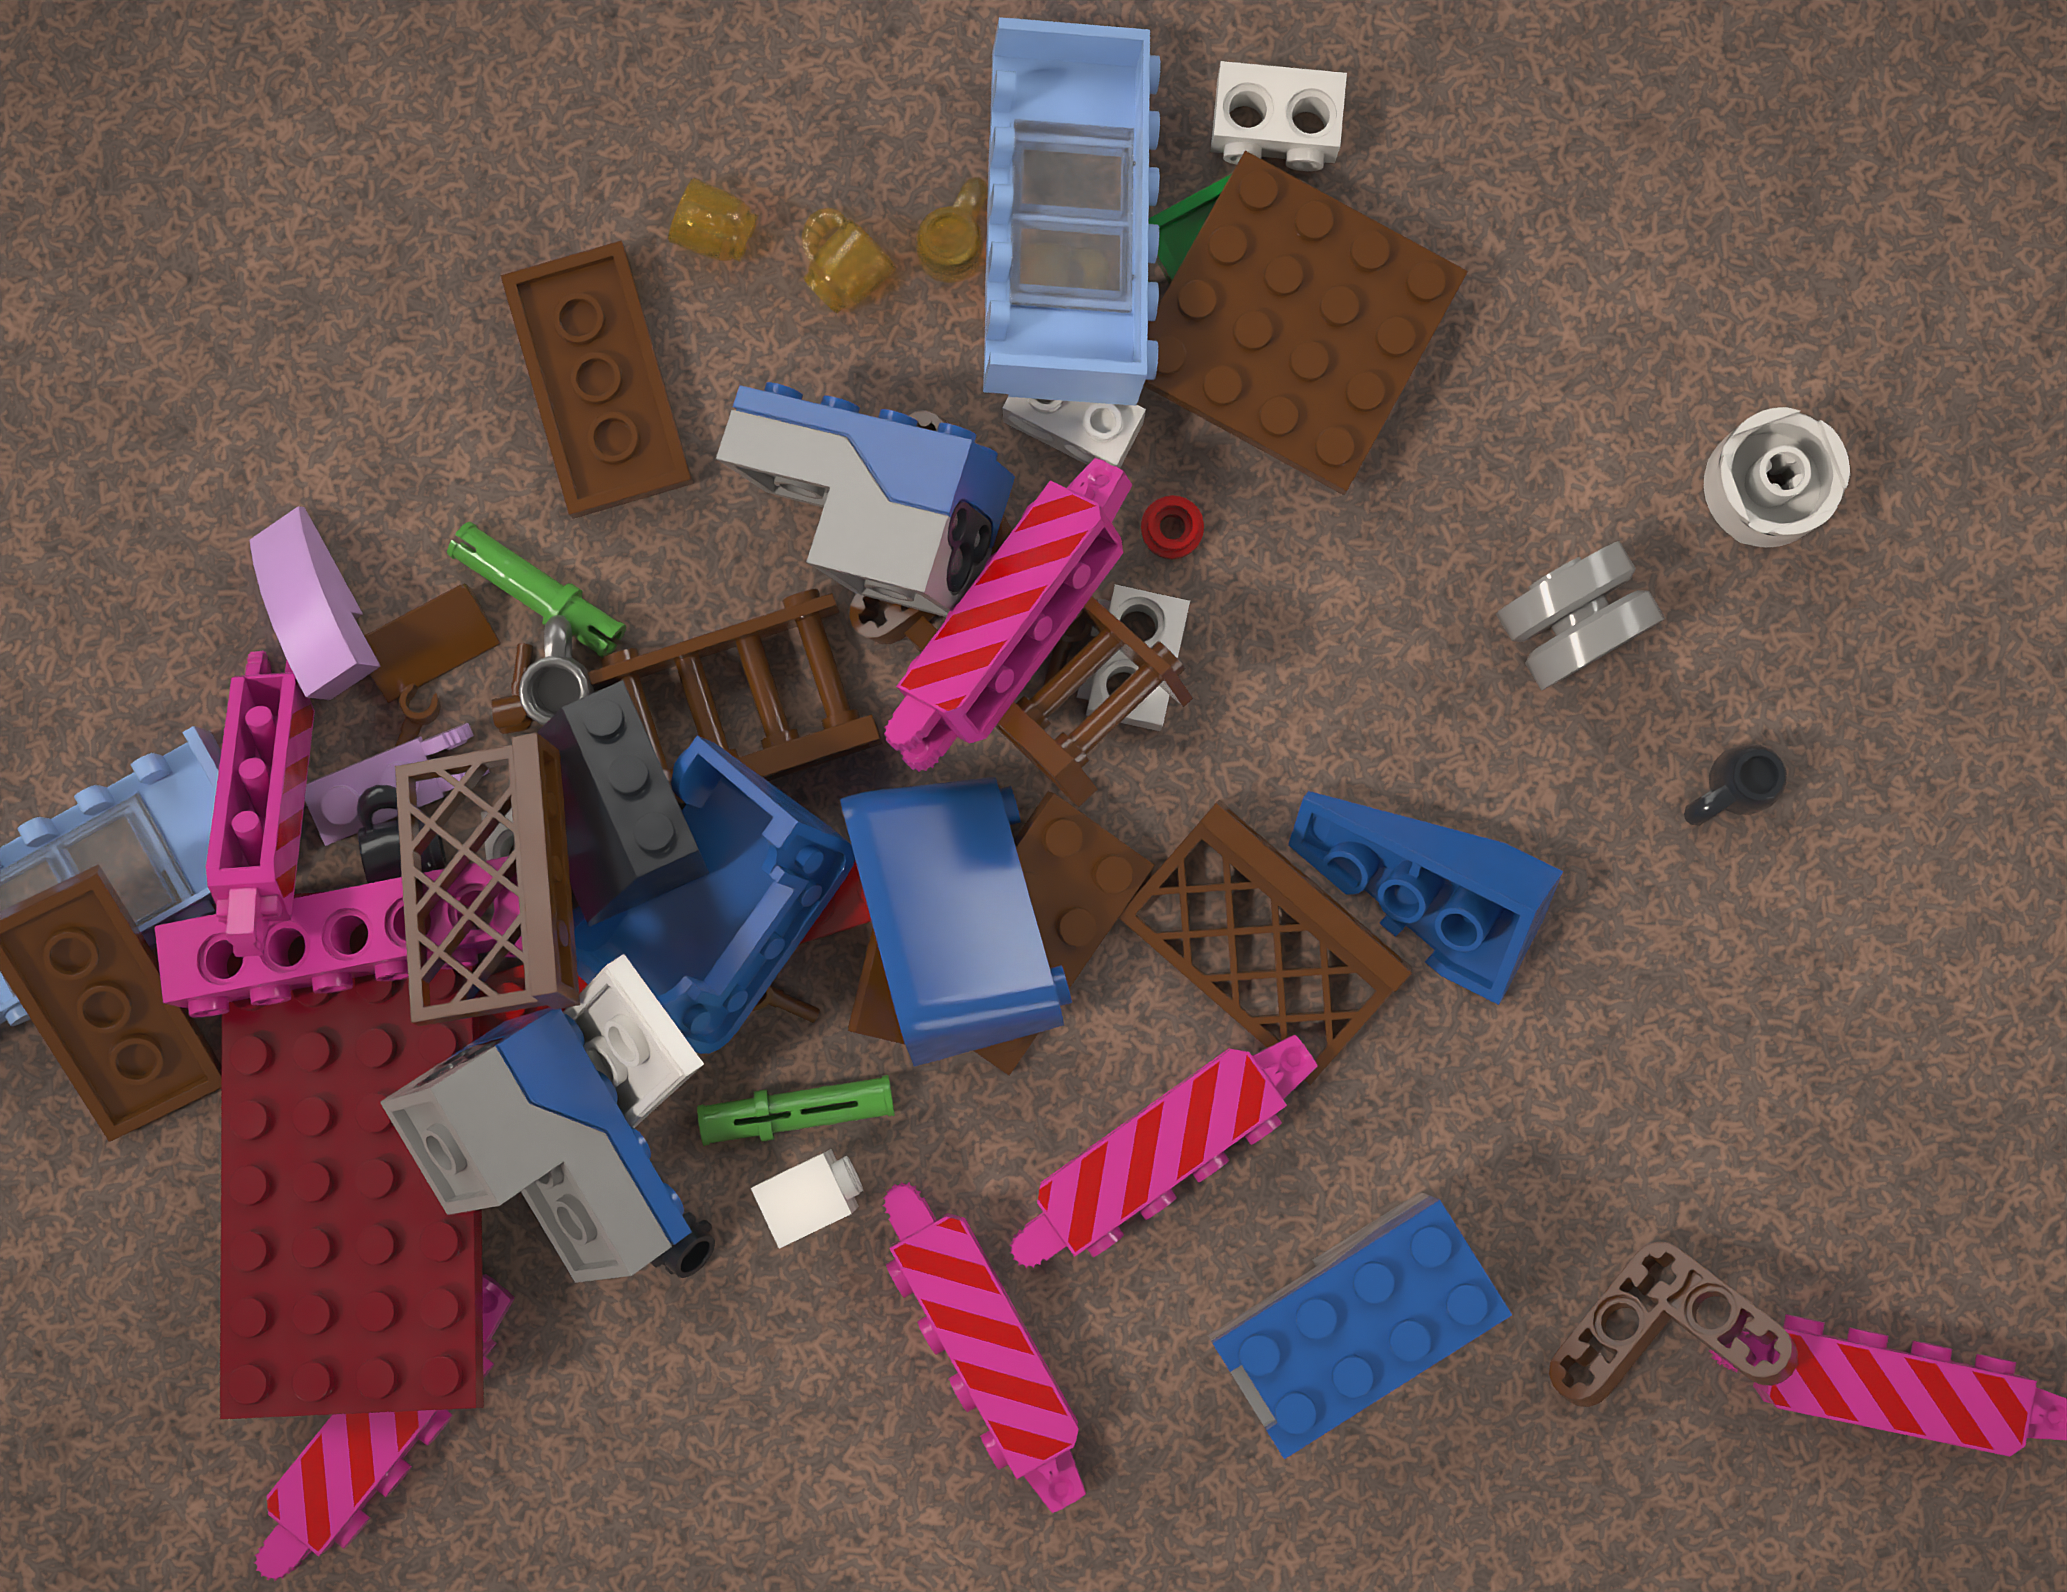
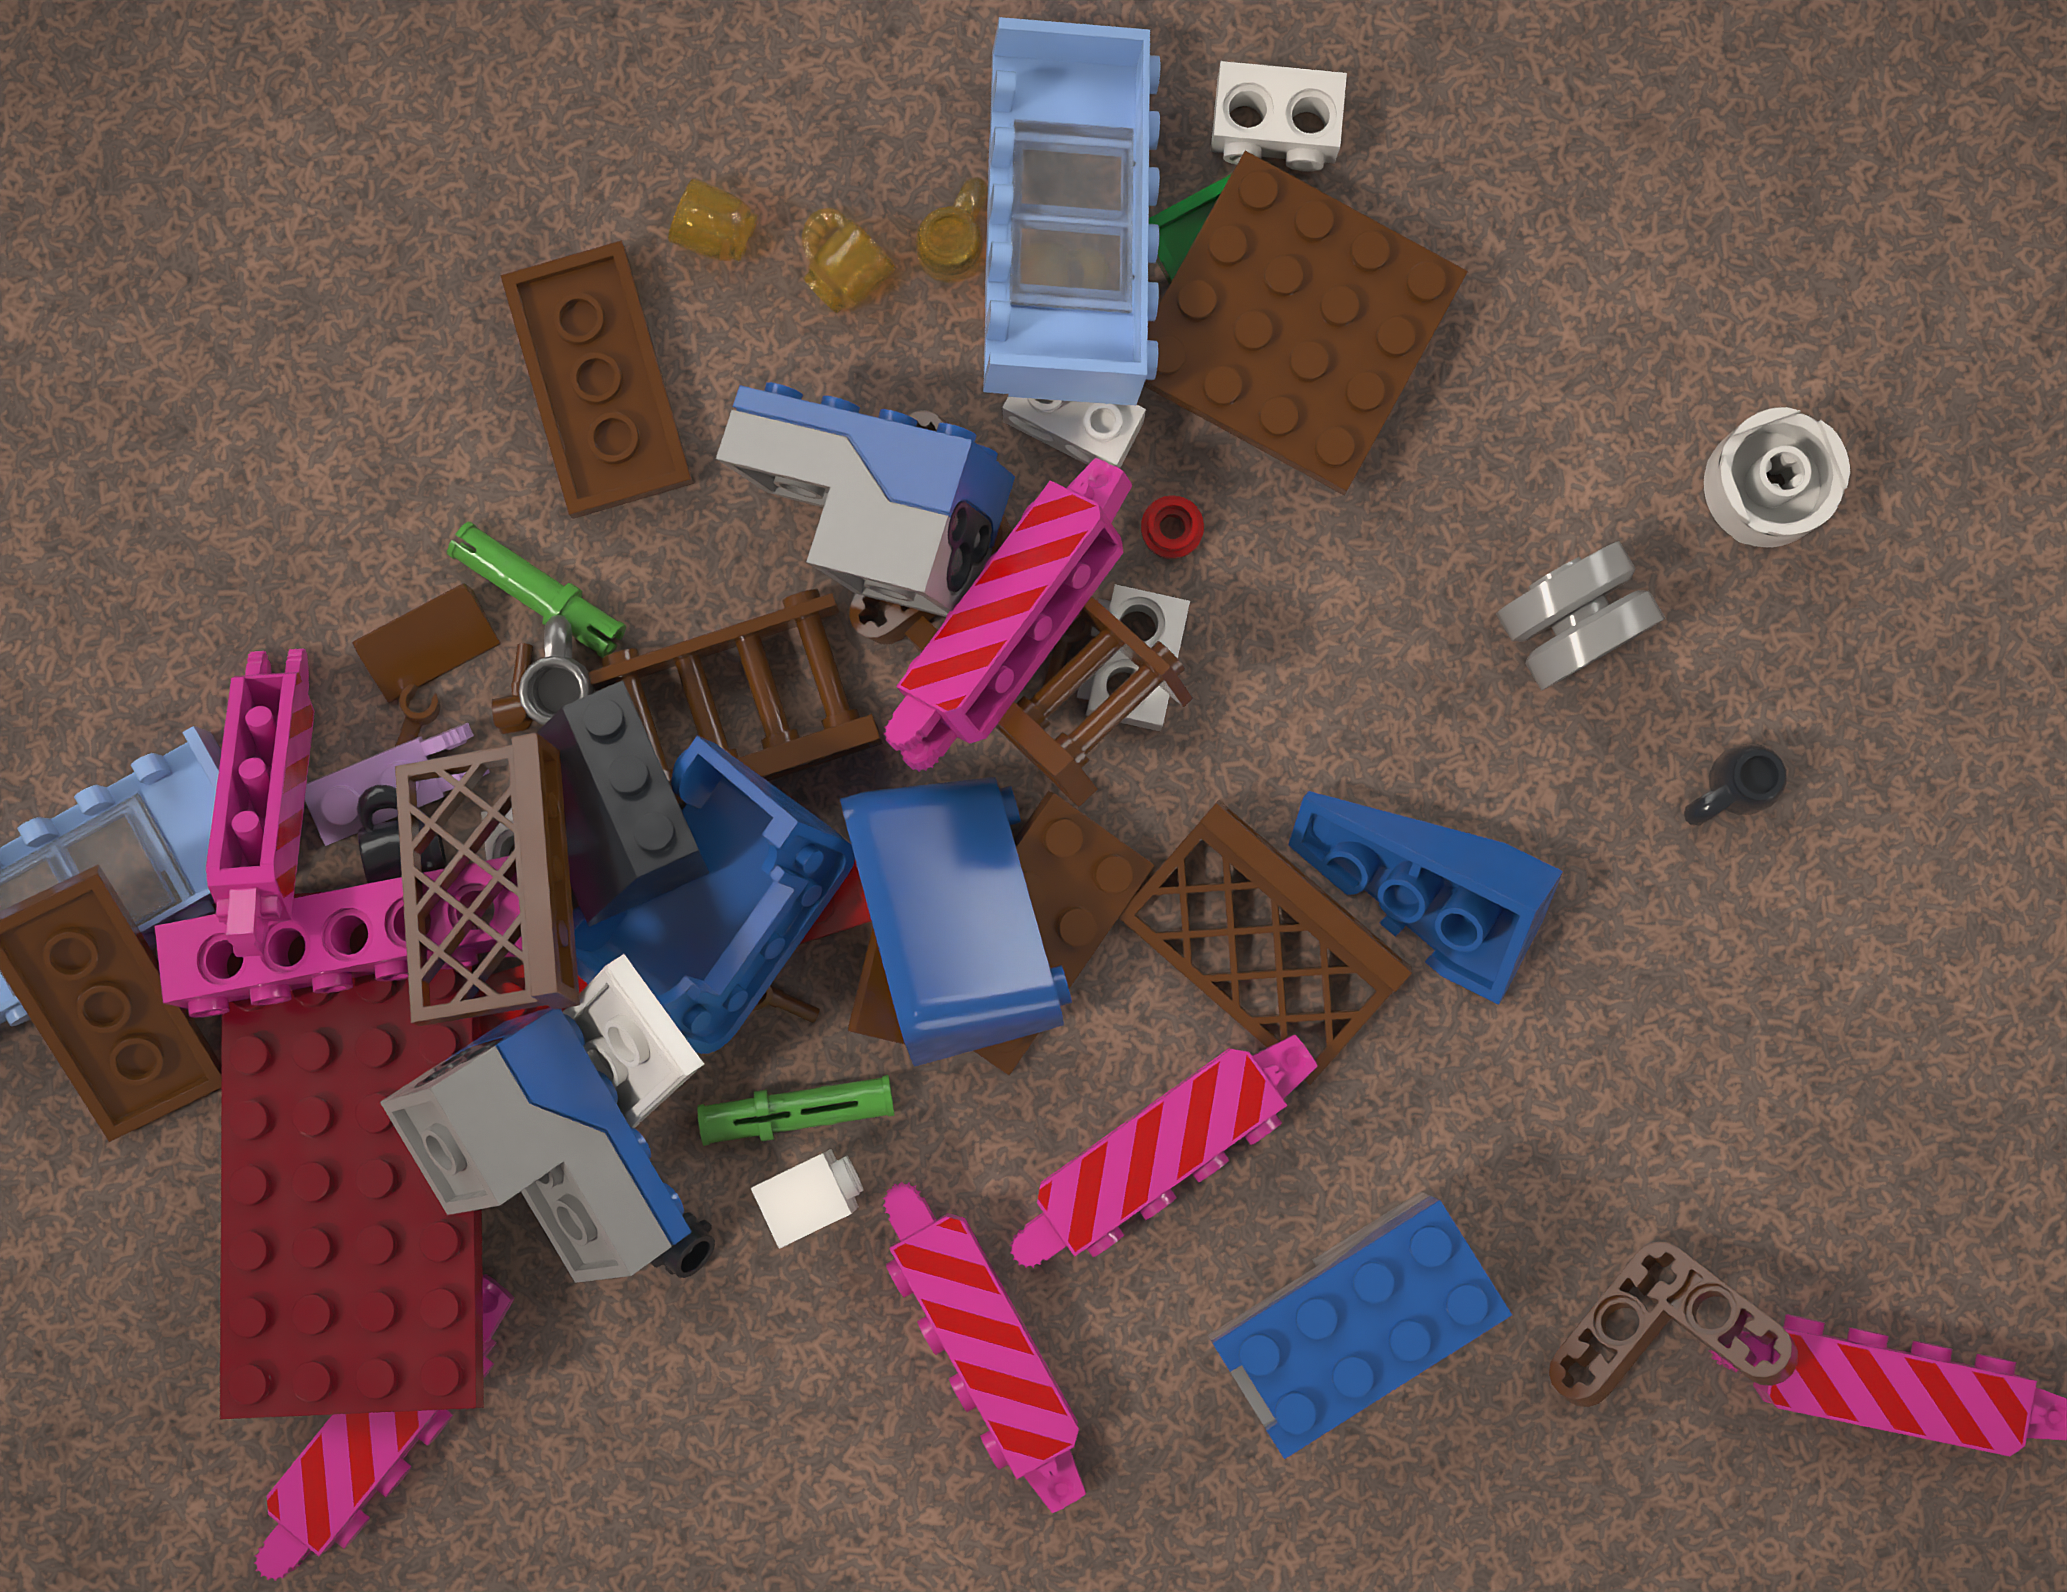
lavender slope [249,506,381,700] -> none

